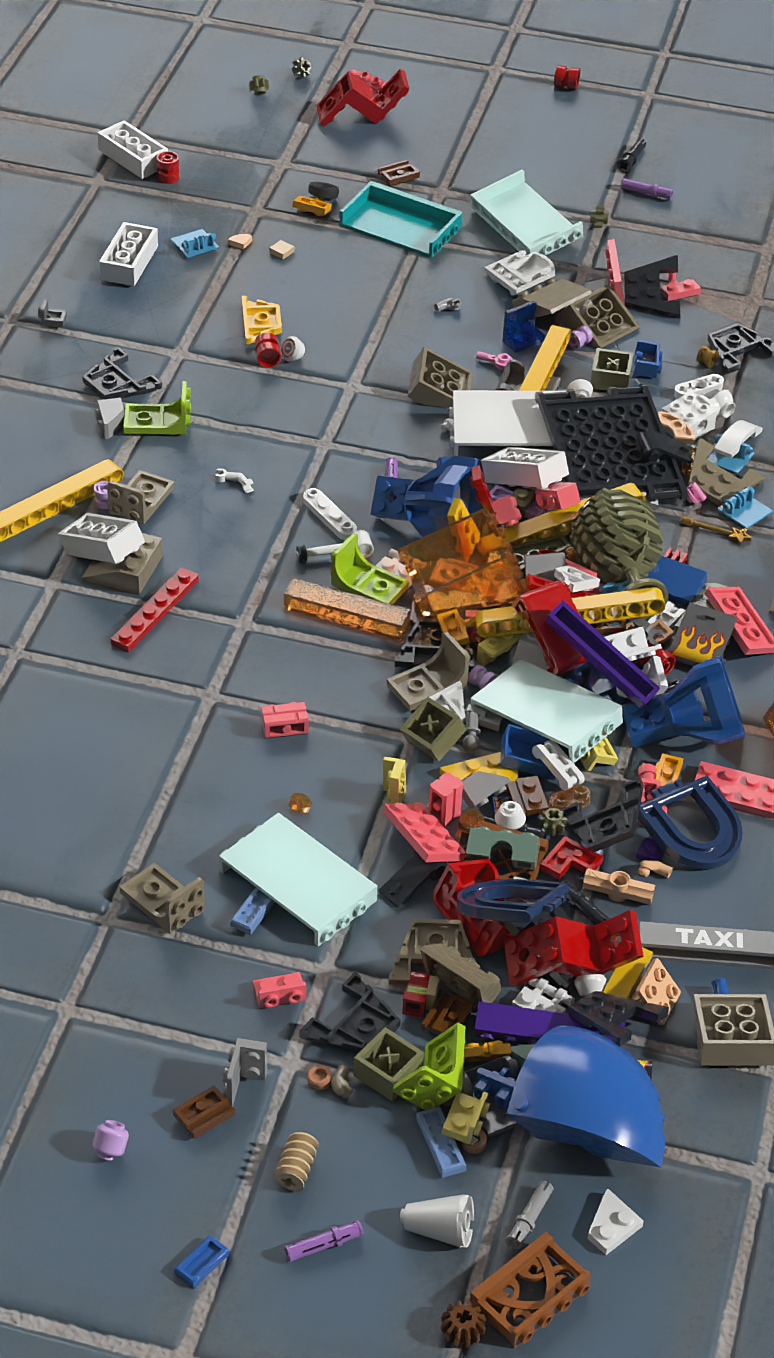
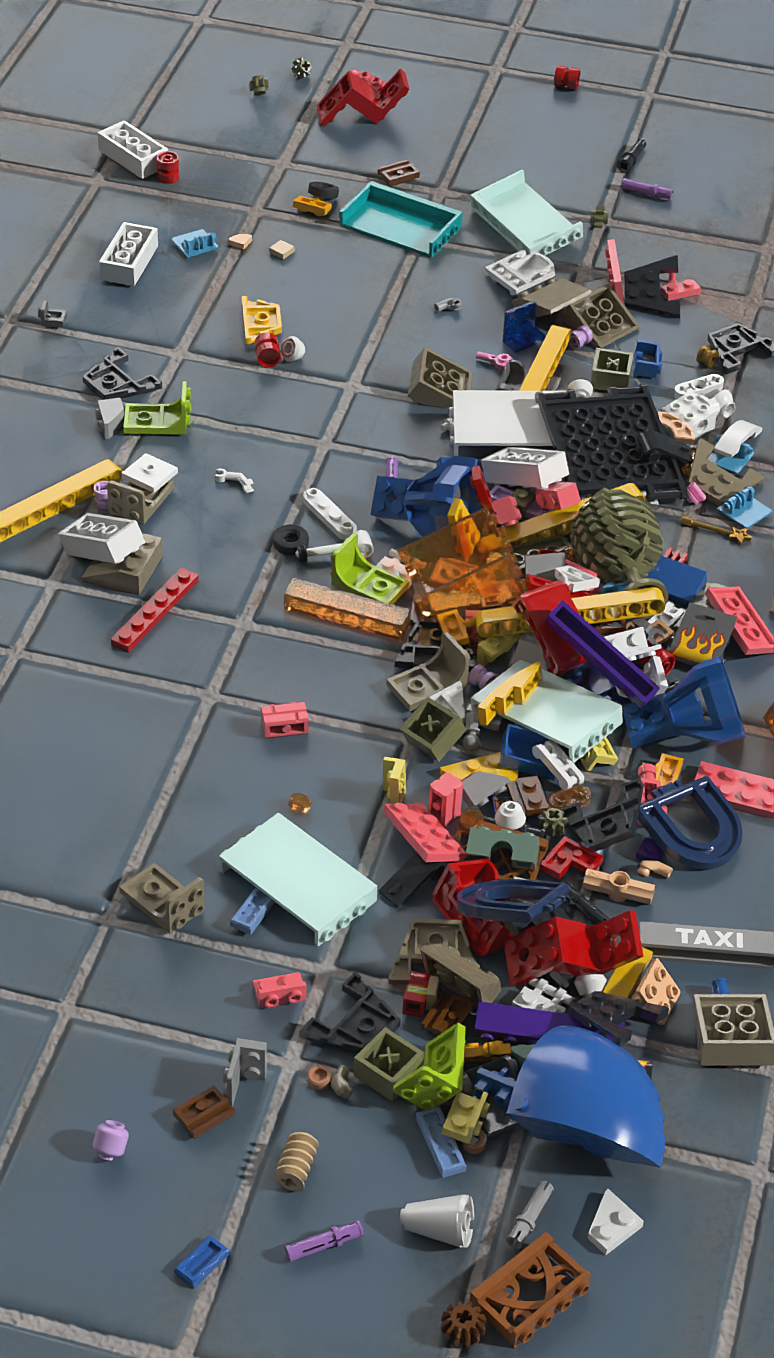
none -> white plate [122,453,178,493]
none -> black tyre [273,524,309,555]
none -> yellow slope [477,662,542,726]

